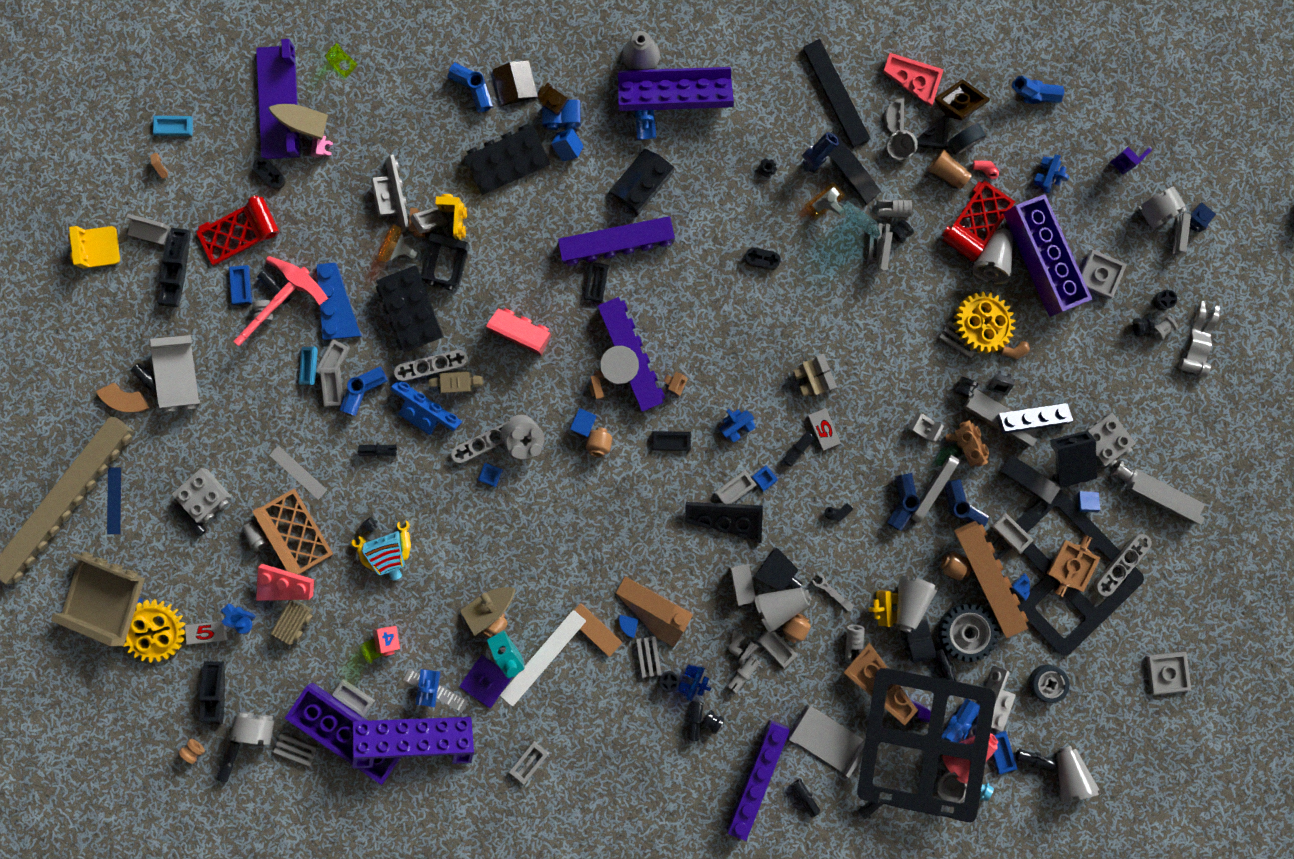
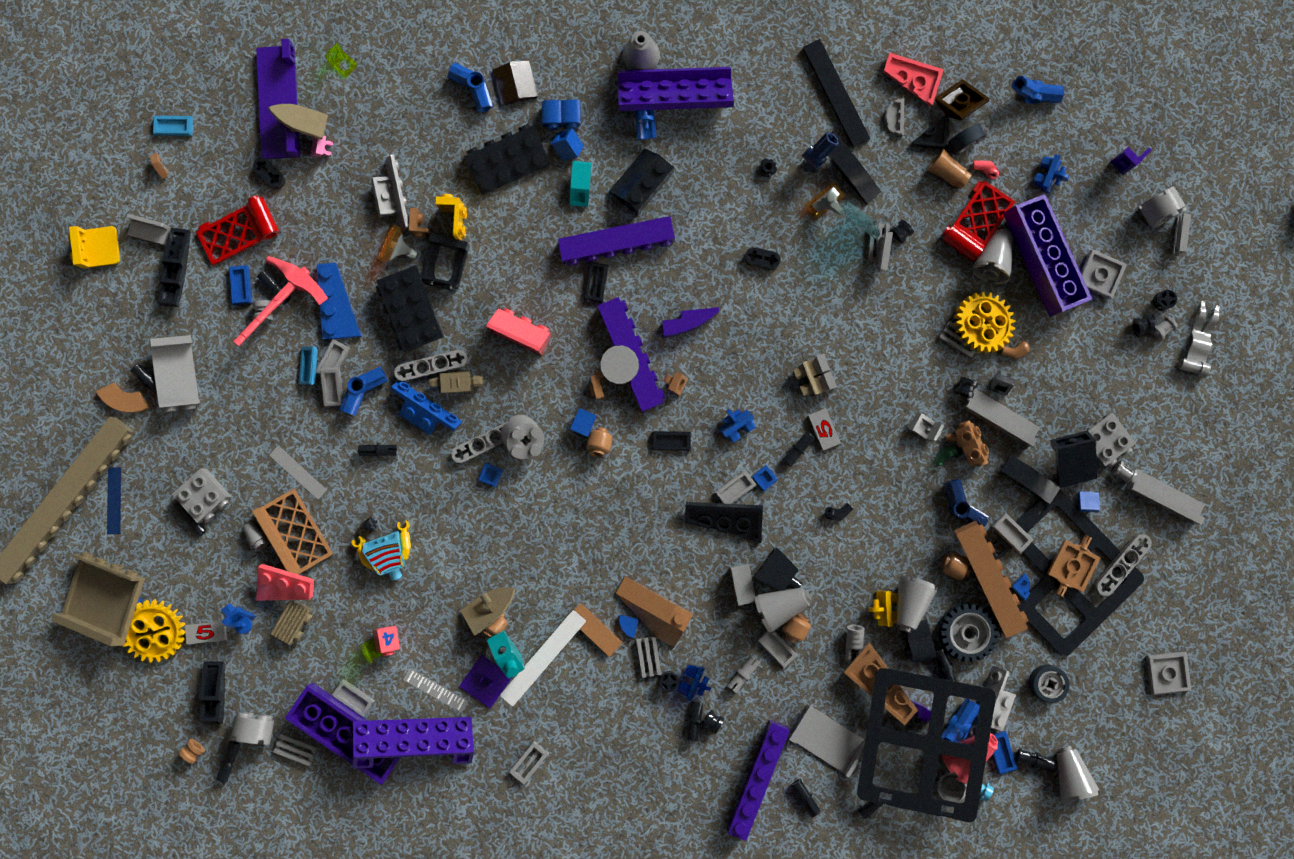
light grey tile [410,207,448,233] -> none
blue hips [415,669,441,707] -> none
dark brown bracket [537,82,569,116] -> none
light grey piece [729,630,759,665] -> none
light grey piece [812,574,854,611] -> none
light grey hinge [876,200,912,217] -> none
light grey hair [886,130,918,161] -> none
dark blue piece [887,473,920,531] -> none
light grey beam [910,455,959,523] -> none
plate [996,403,1073,434] -> none
dark blue bracket [1189,202,1216,233] -> none
none -> teal slope [569,161,592,207]
none -> dark purple slope [662,307,719,338]

